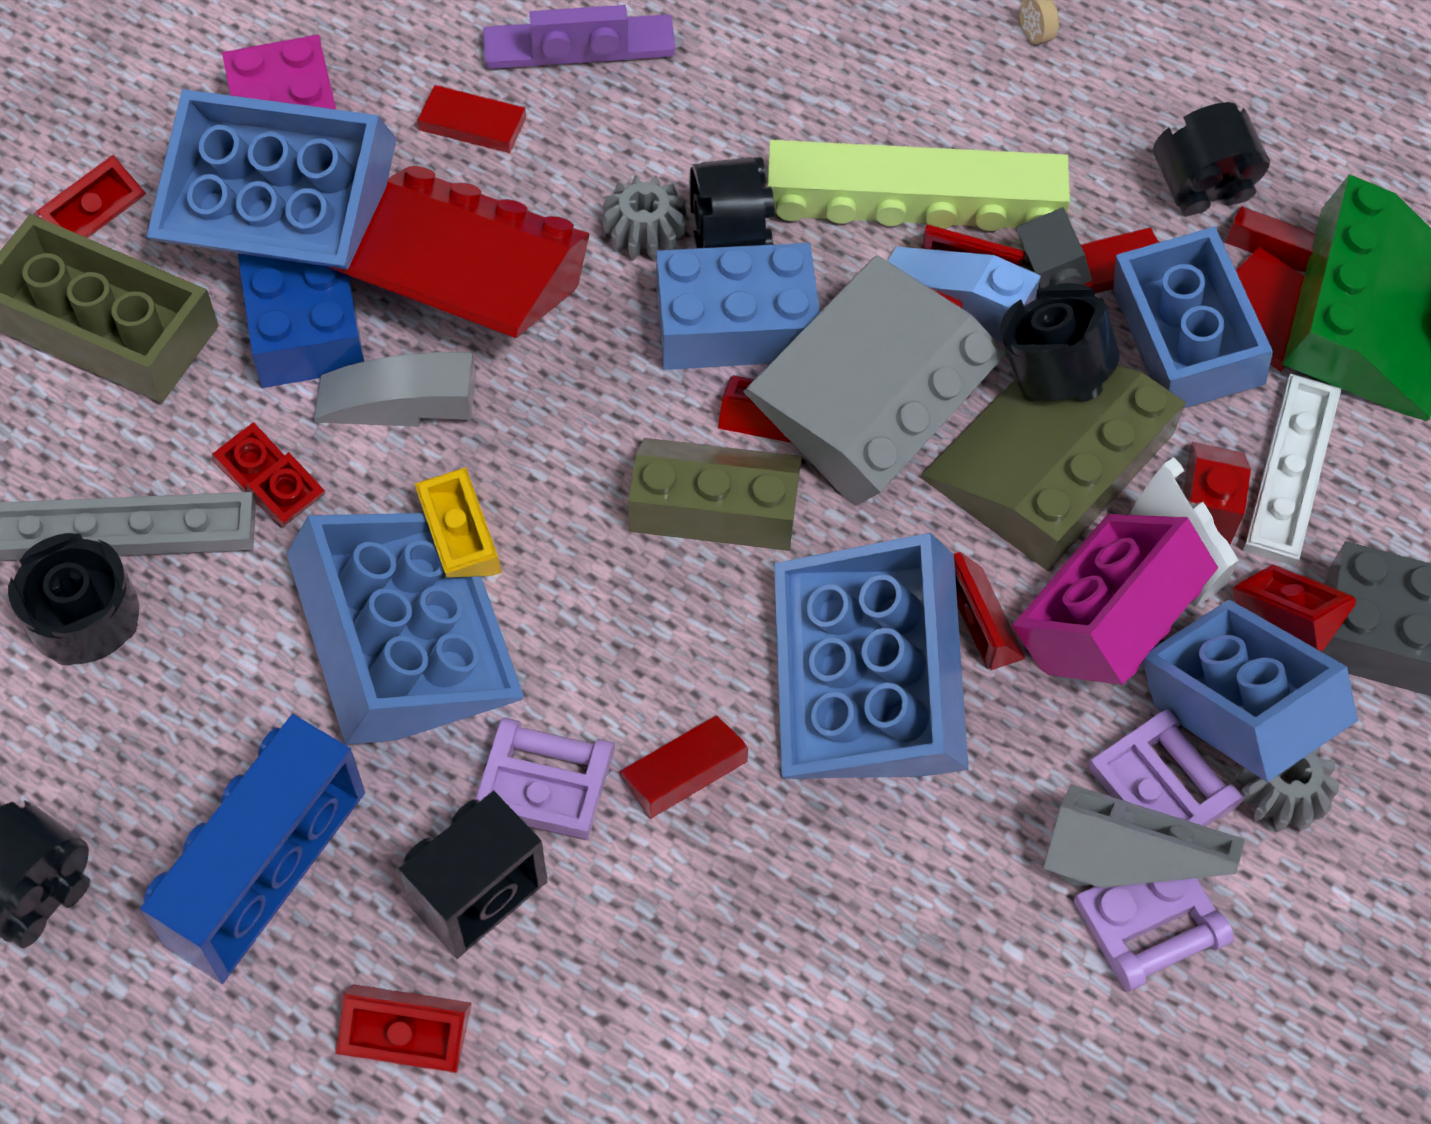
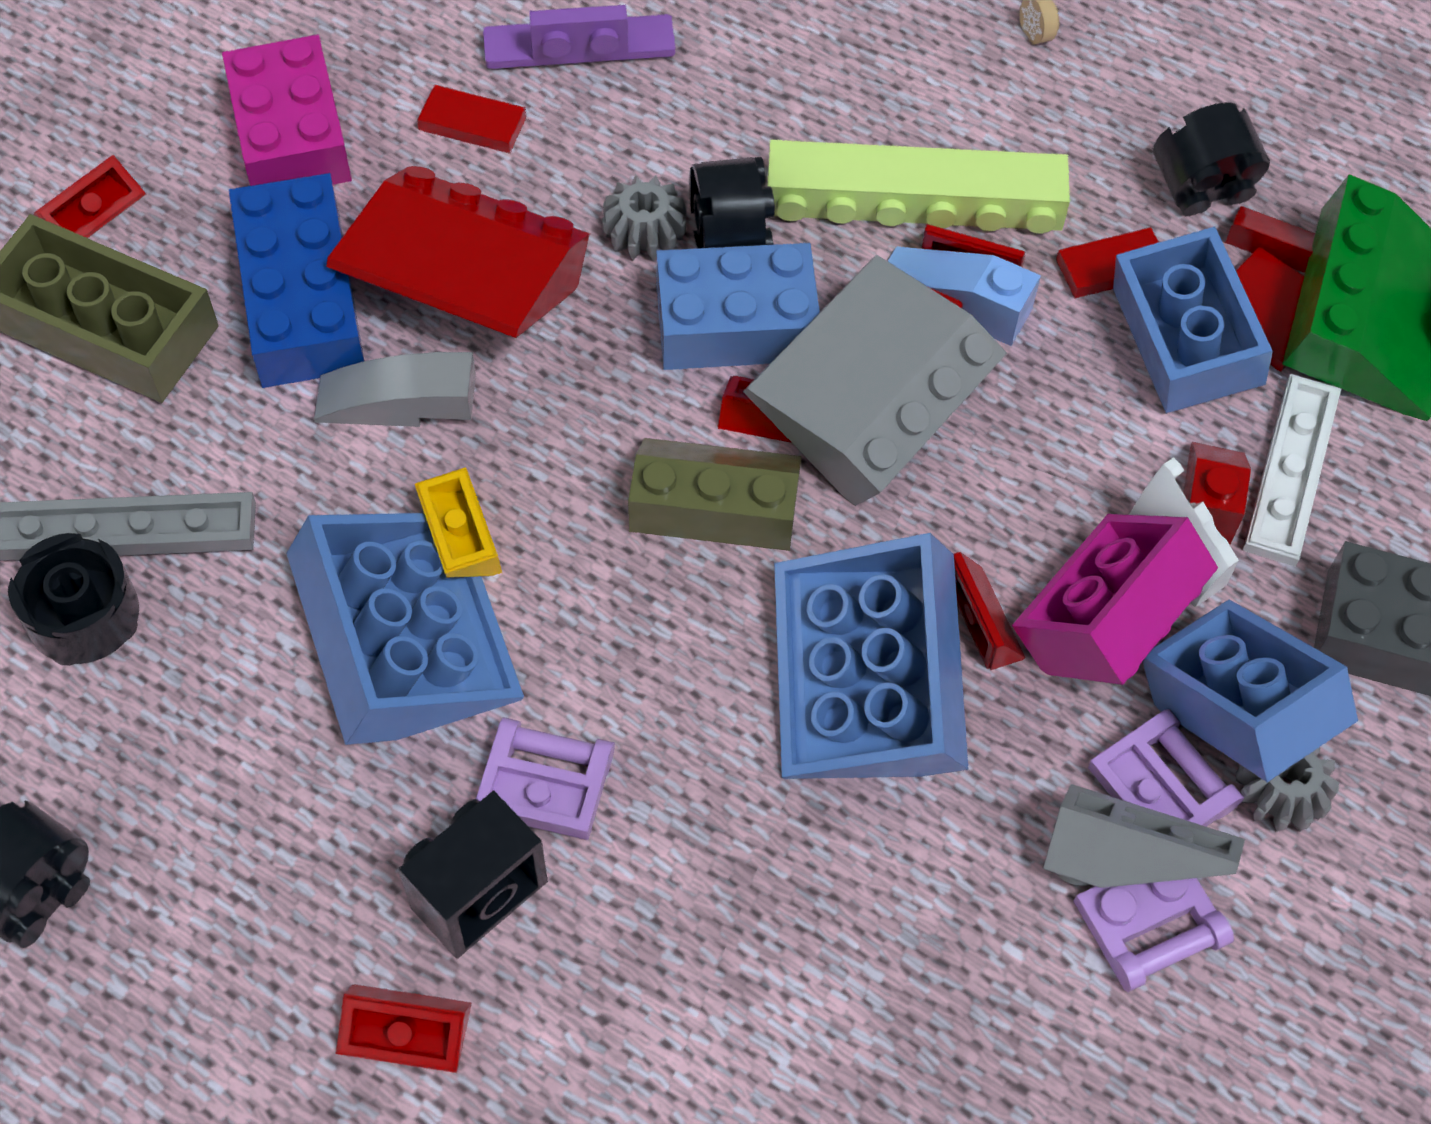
blue brick [140,713,366,985] -> none
medium blue slope [146,89,397,269] -> none
red slope [212,422,325,527] -> none
red slope [620,715,748,819] -> none
olive slope [921,365,1186,571] -> none
black brick [1000,283,1120,402] -> none
dark grey brick [1016,207,1092,289] -> none
red slope [1233,564,1356,652] -> none

